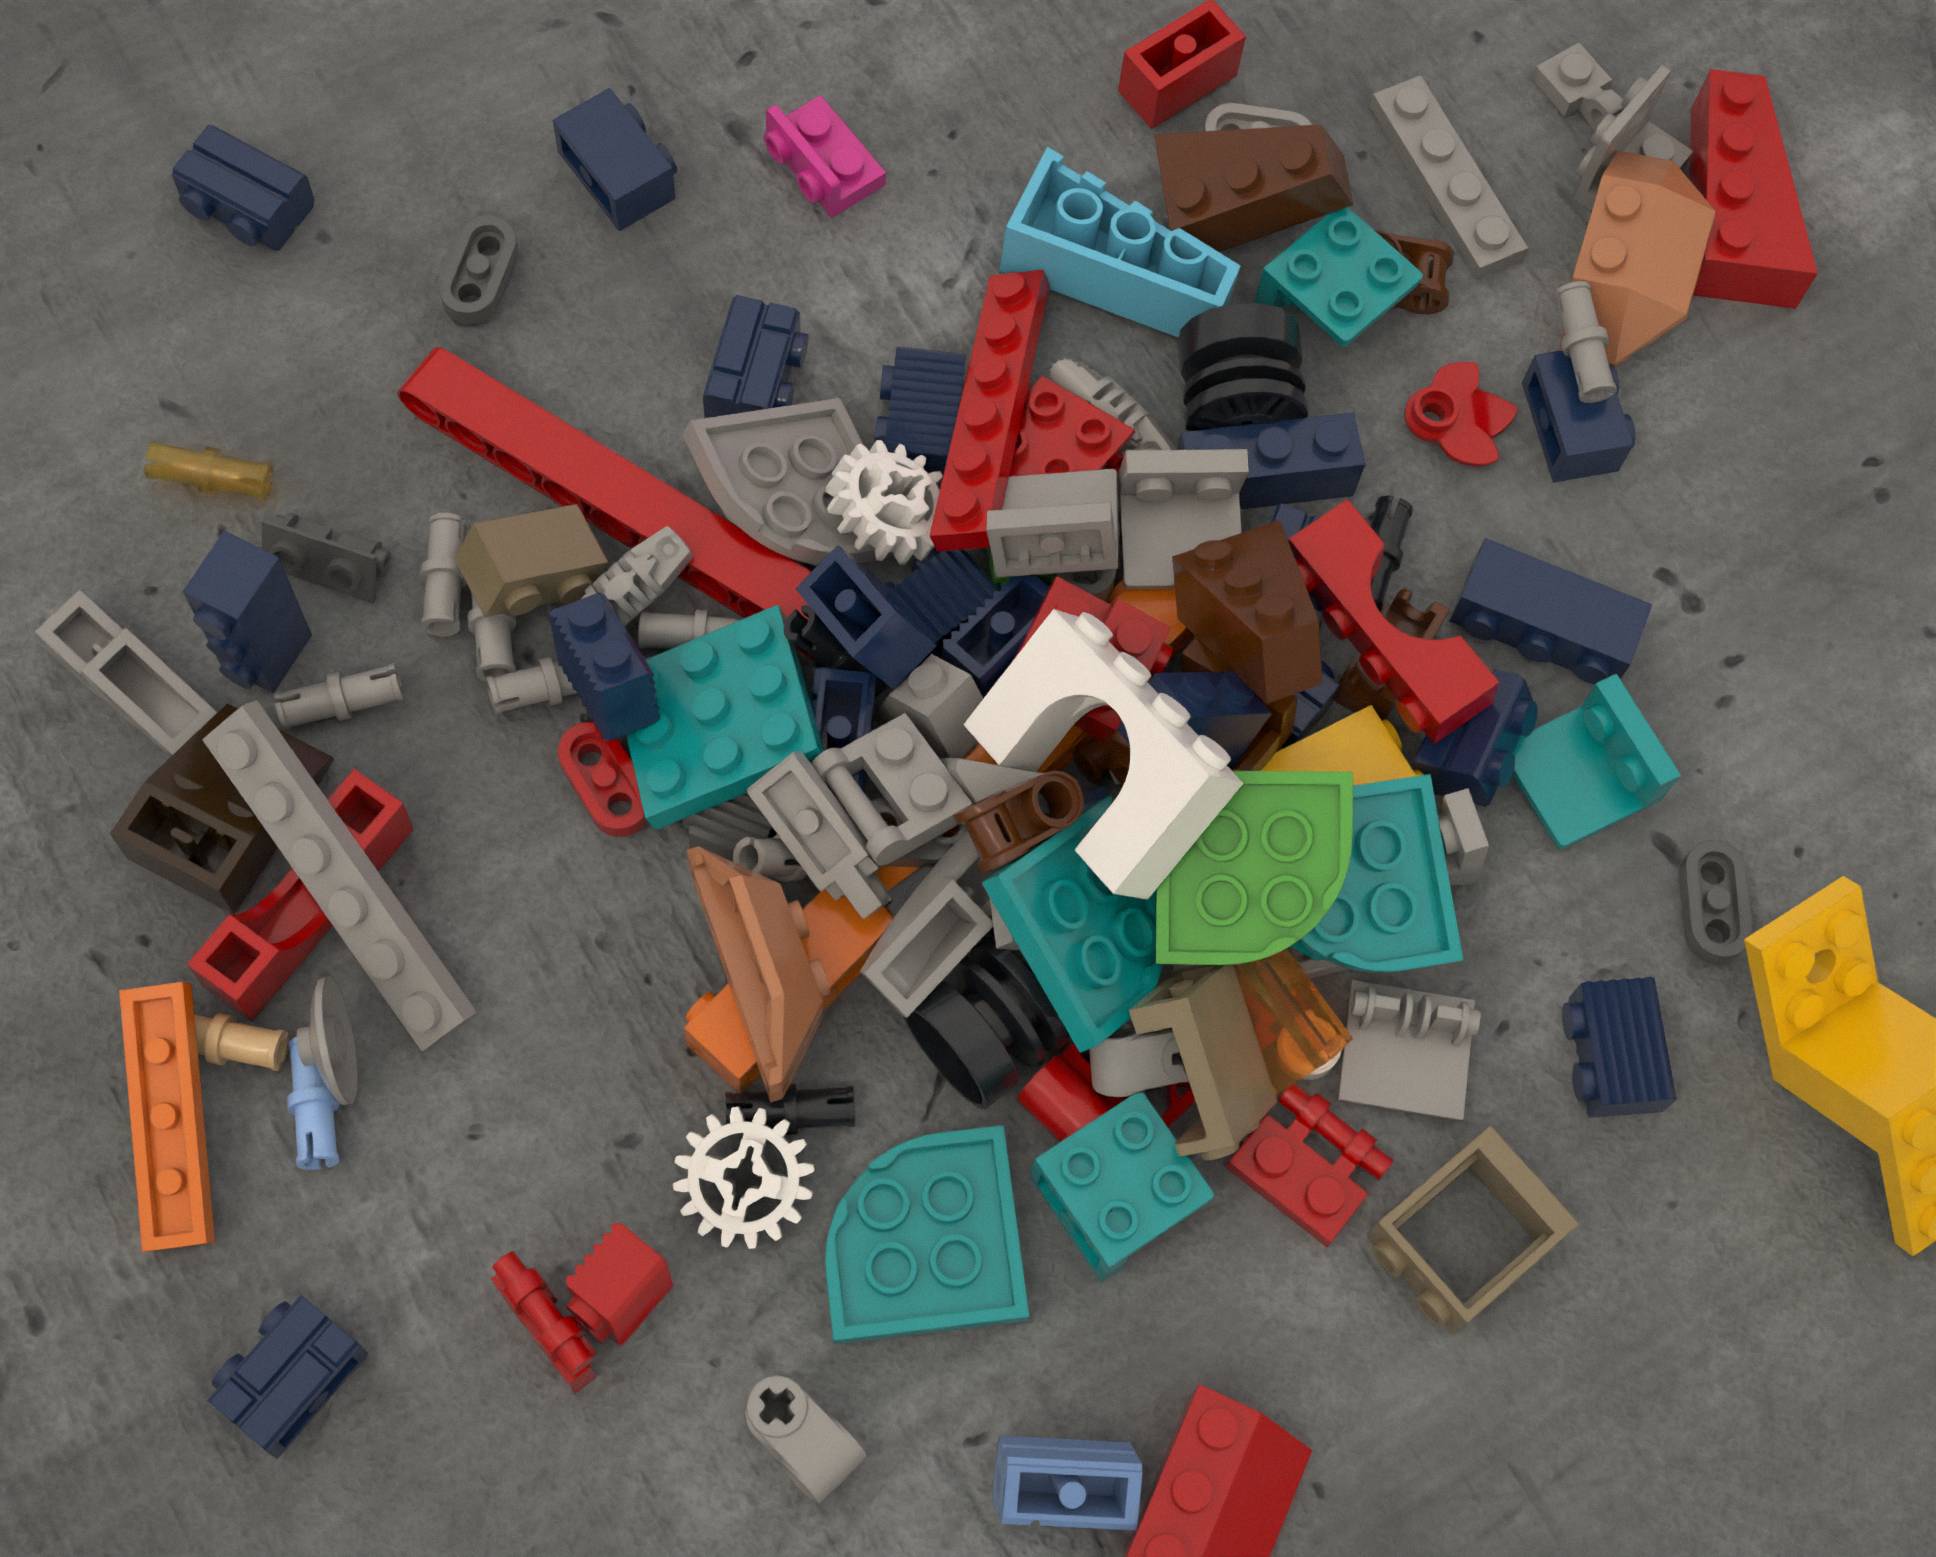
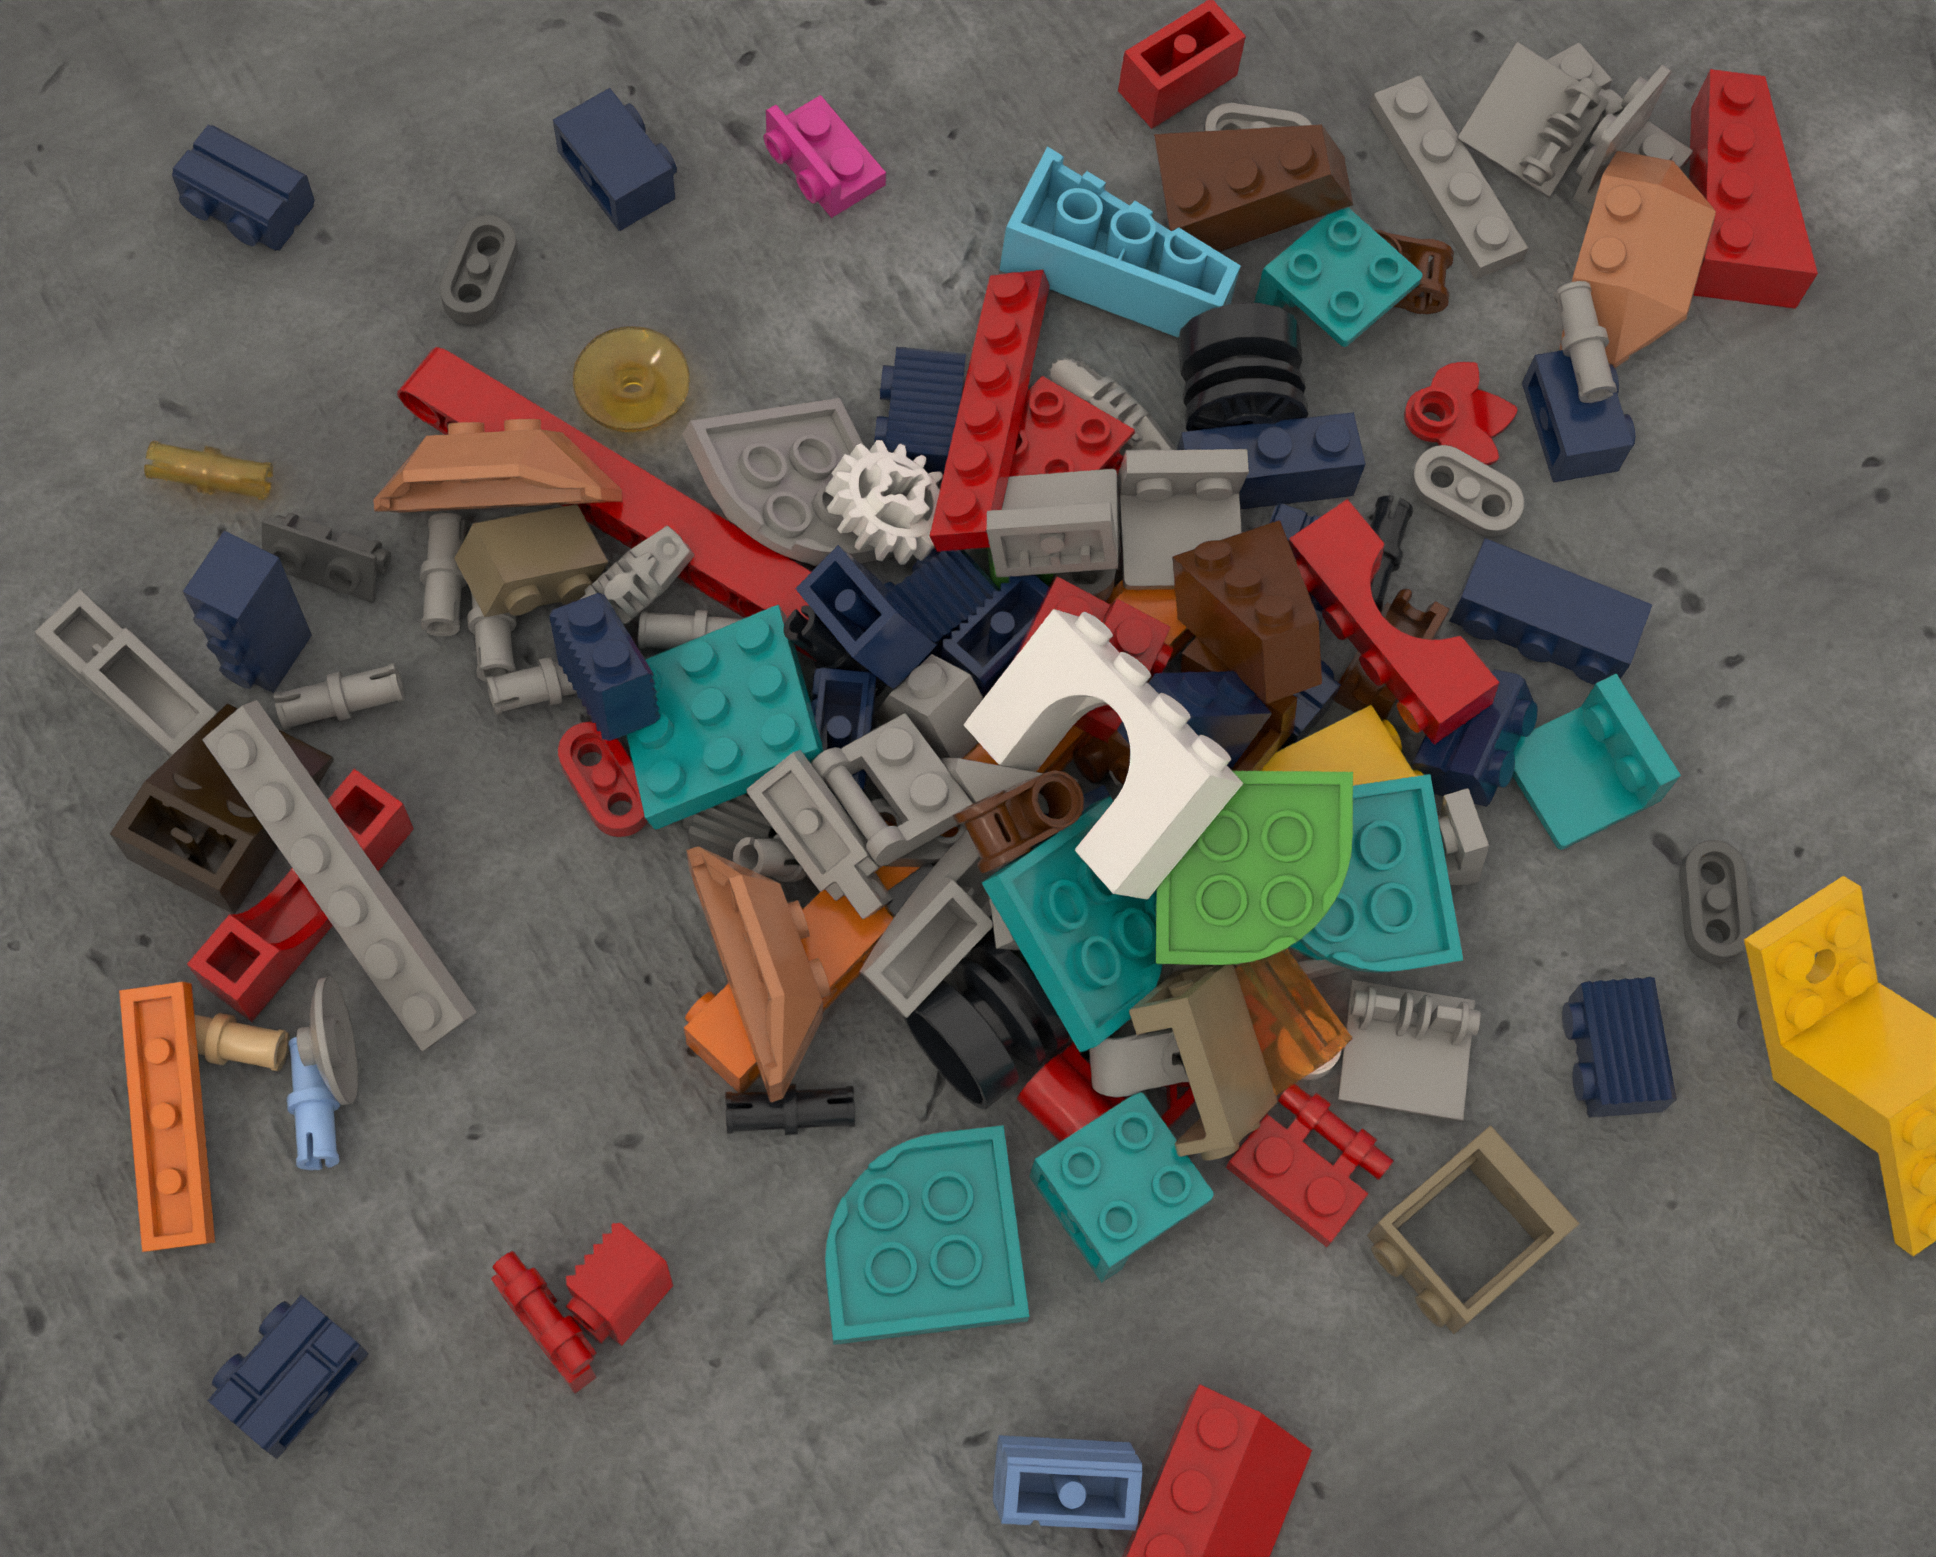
white gear [673,1106,815,1249] -> none
dark blue brick [703,295,809,418] -> none
light grey piece [745,1375,867,1505] -> none
none -> nougat wedge [374,419,622,513]
none -> clear yellow dish [573,326,690,432]
none -> light grey plate [1412,445,1524,537]
none -> light grey hinge [1457,42,1609,197]

